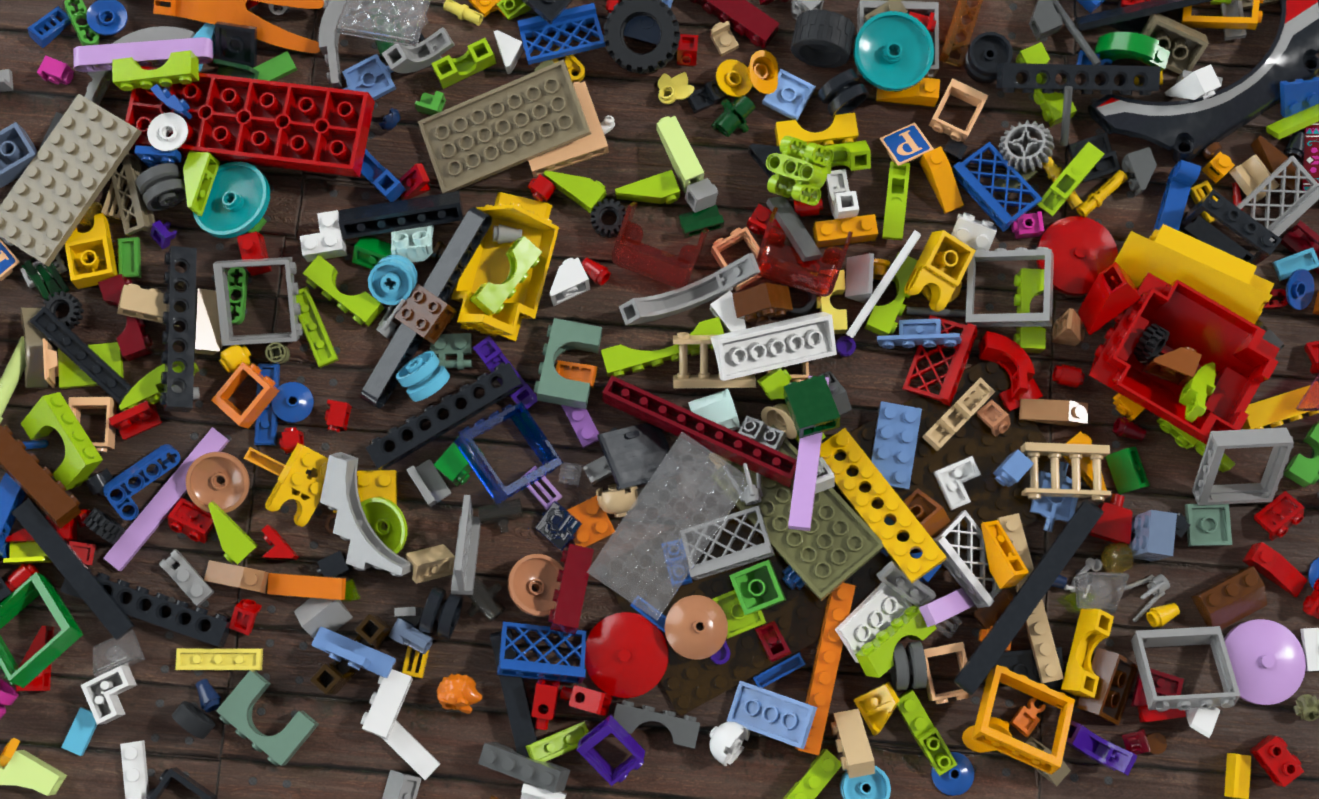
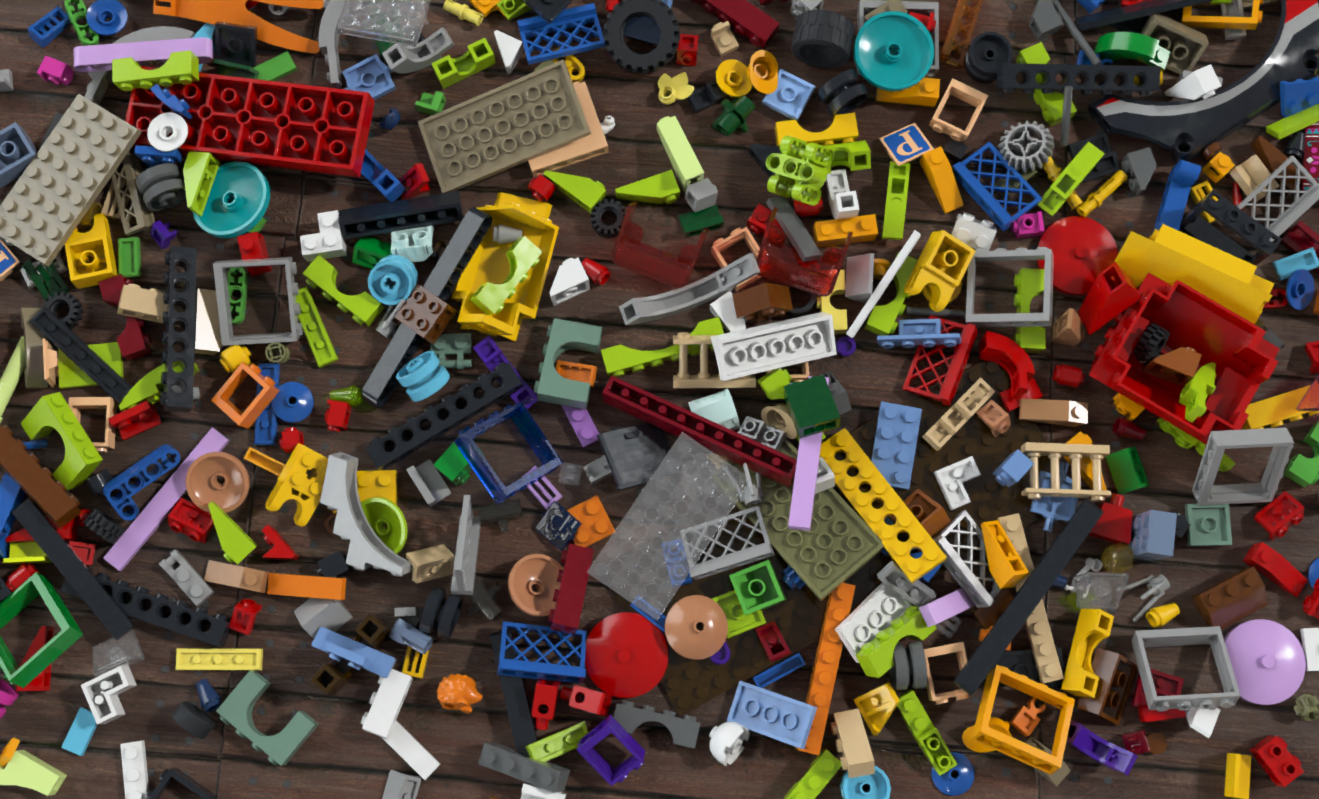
clear neon green tile [345,579,361,601] -> none
tan cylinder [596,484,638,517] -> none
none -> clear neon green cone [330,385,362,406]

